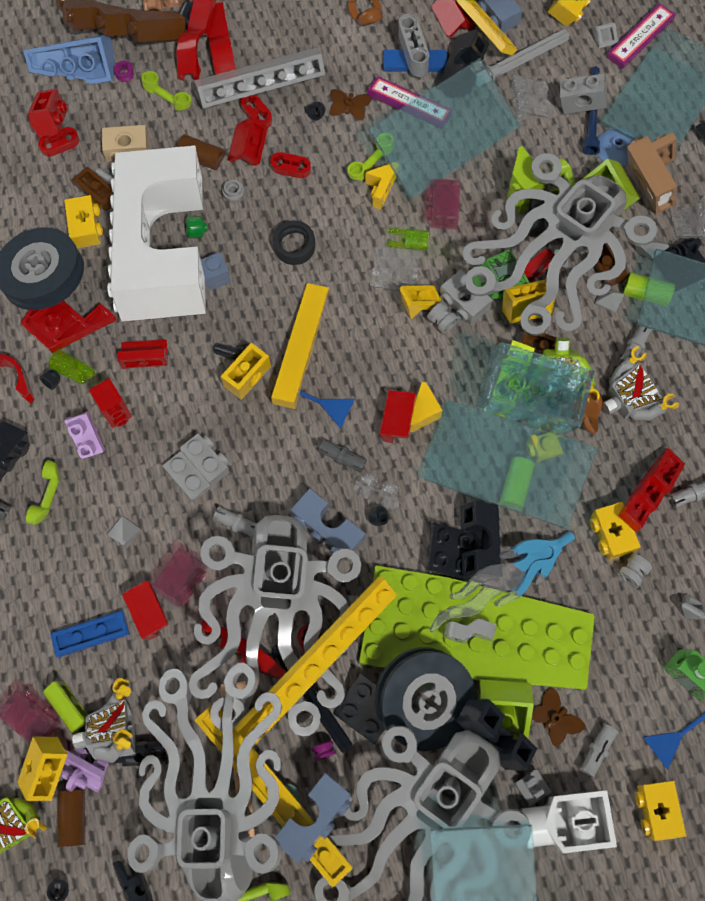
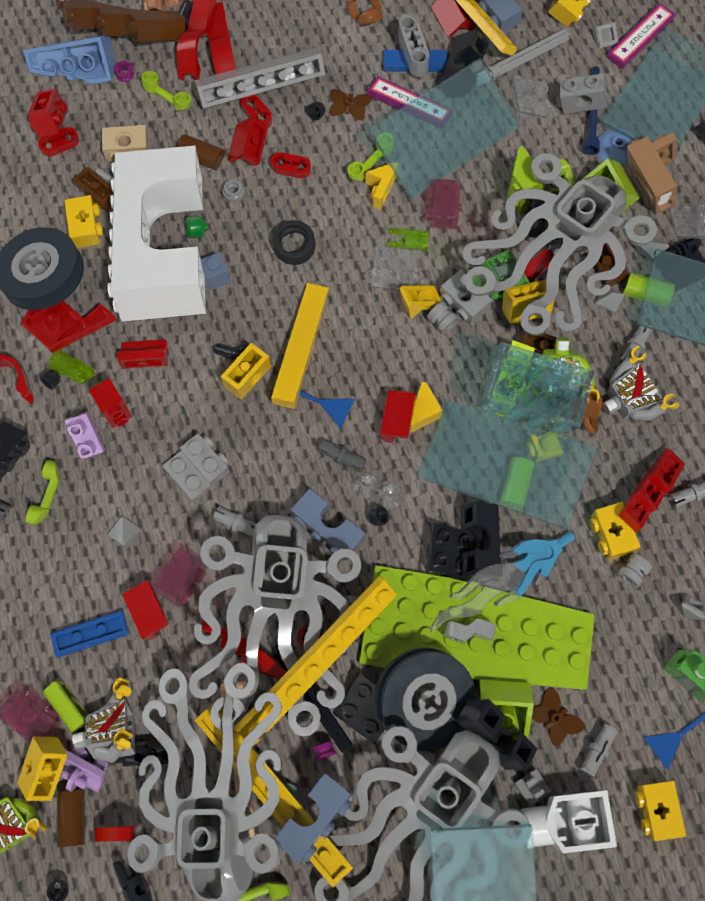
none -> red beam [95,826,135,842]

